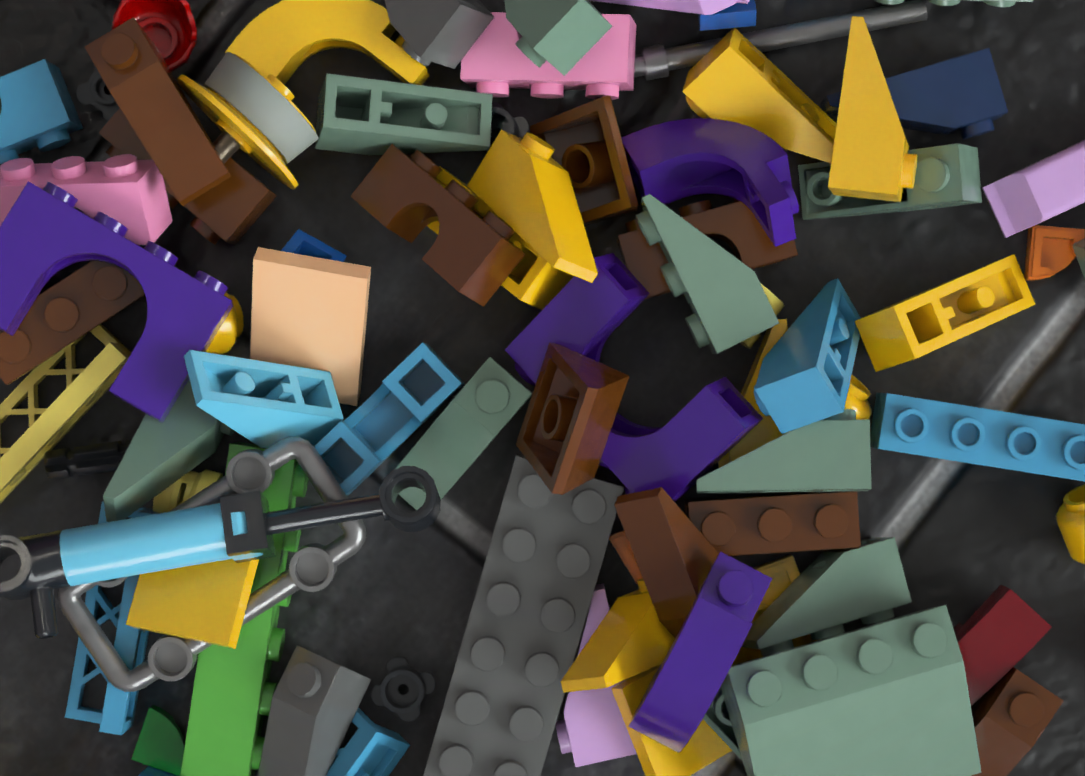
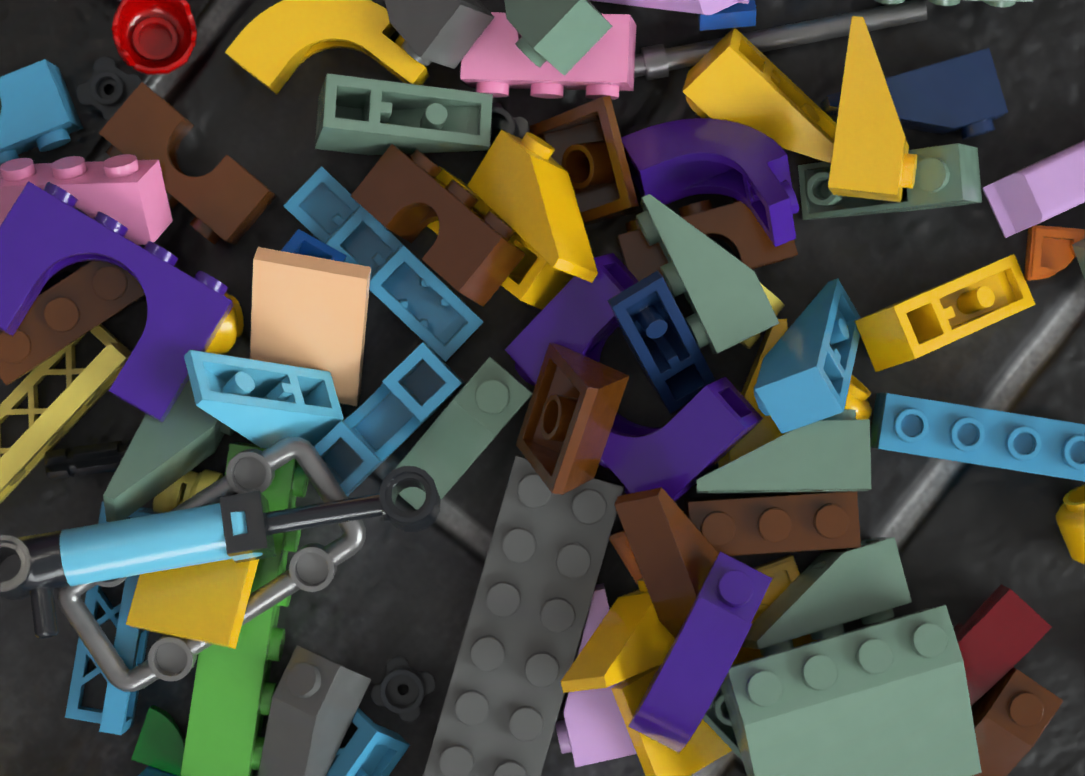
reddish brown slope [85,17,232,206] -> none
piece [177,52,318,190] -> none
none -> dark azure slope [283,166,483,362]
none -> dark blue slope [607,270,716,414]

